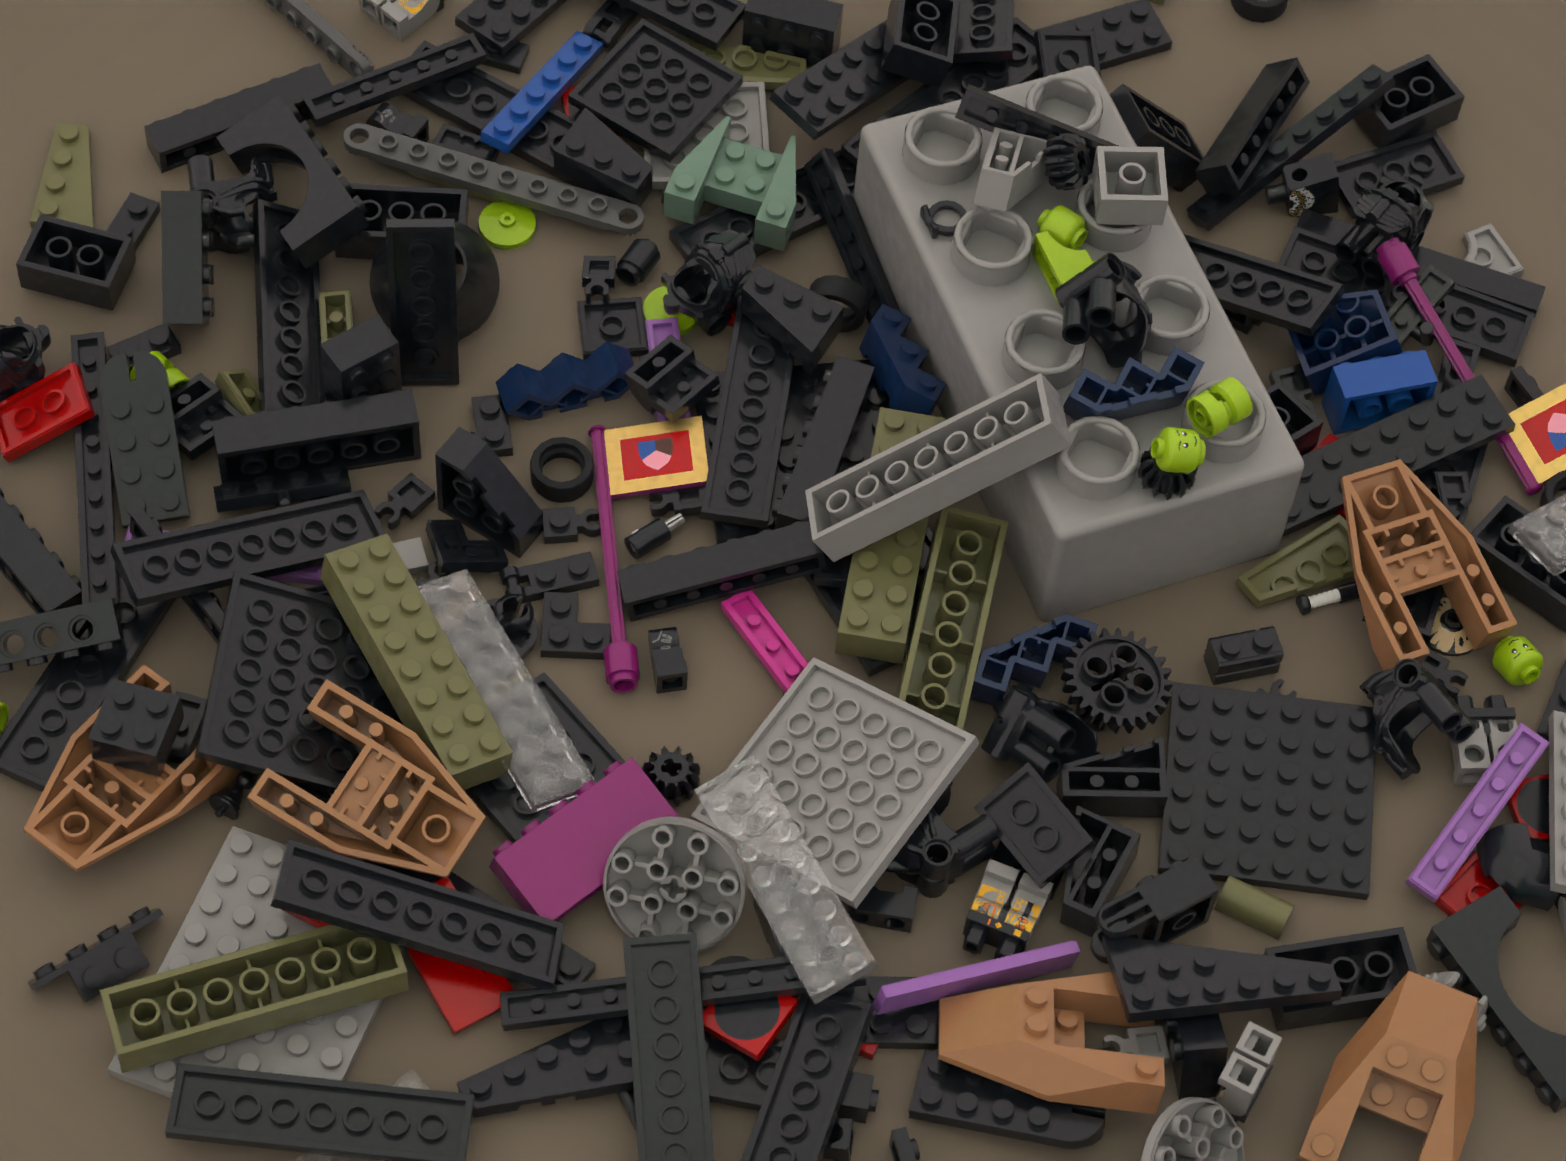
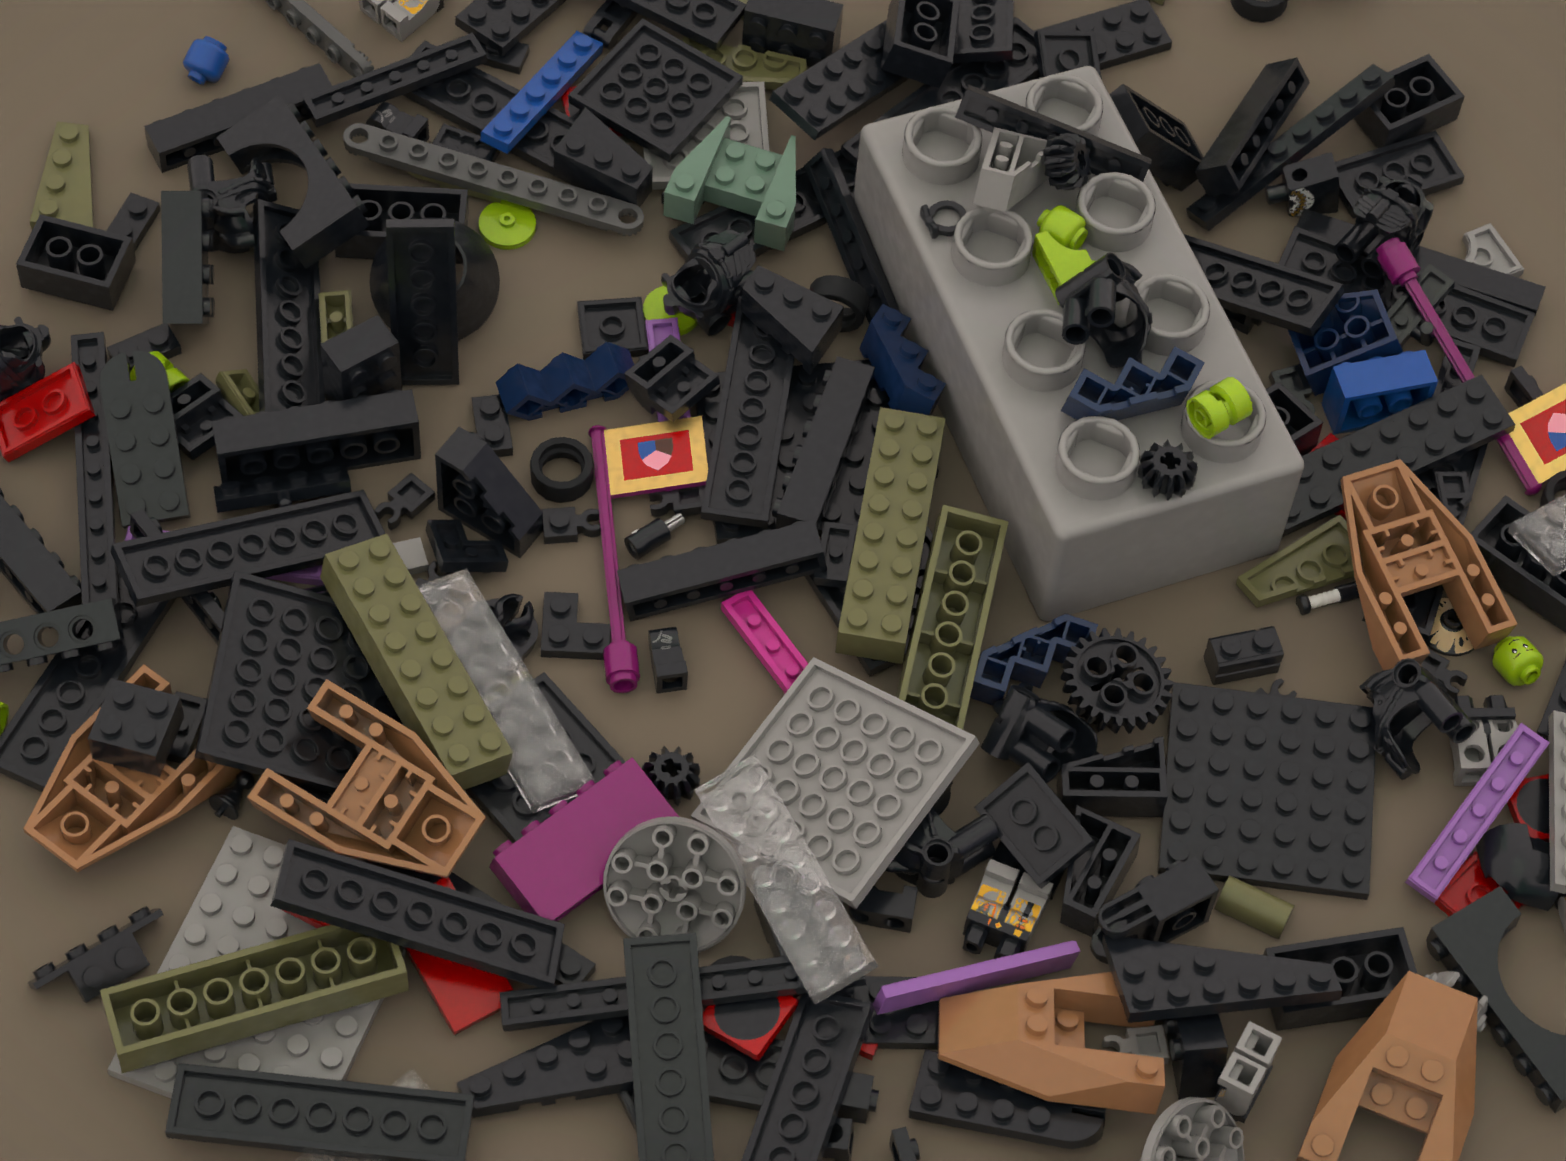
black plate [499,551,599,604] -> none
black plate [582,256,616,304] -> none
black brick [616,239,660,286] -> none
light grey brick [805,373,1072,562] -> none
light grey brick [1092,146,1169,225] -> none
lime head [1151,427,1206,474] -> none
none -> blue head [183,36,230,85]

